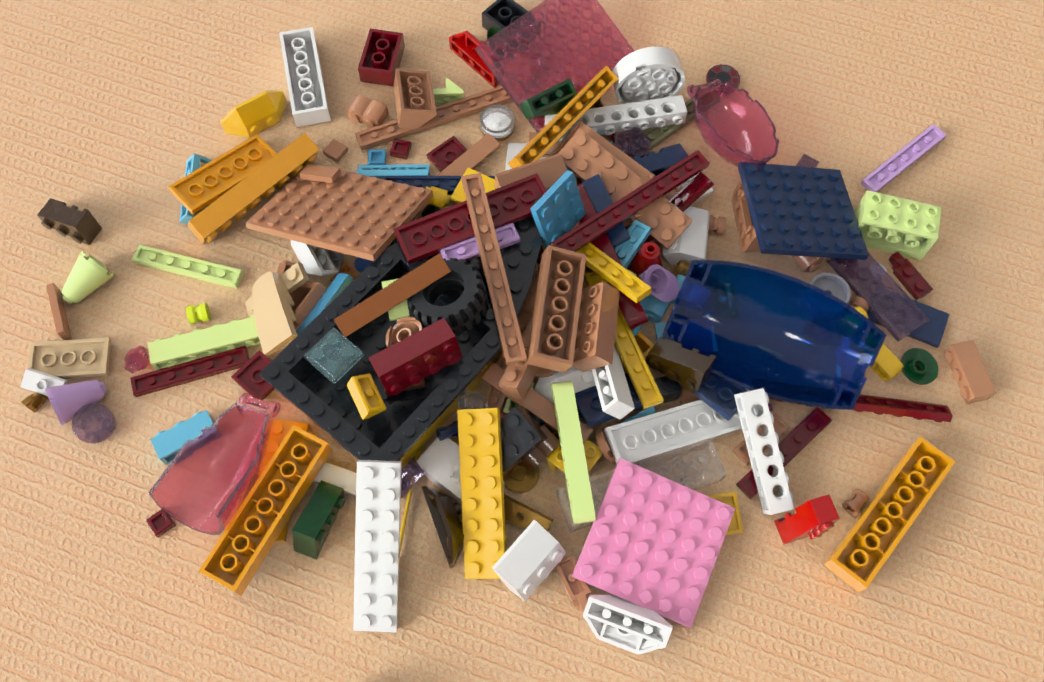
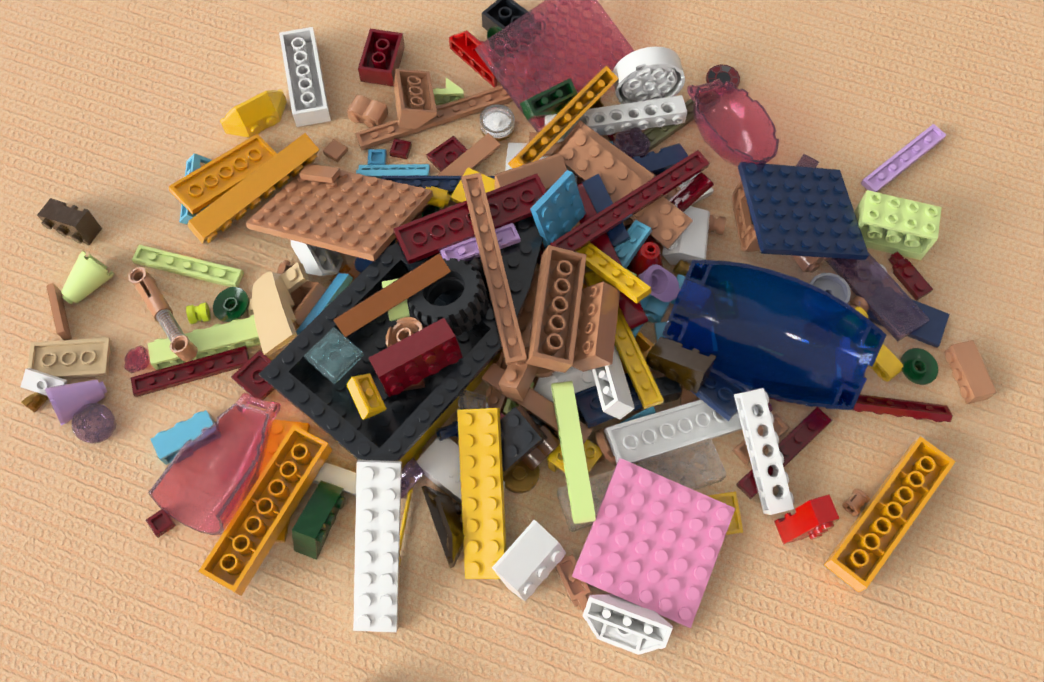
pearl gold tile [504,494,554,532] -> none
none -> nougat piece [129,267,198,362]
none -> dark green dish [213,287,249,322]

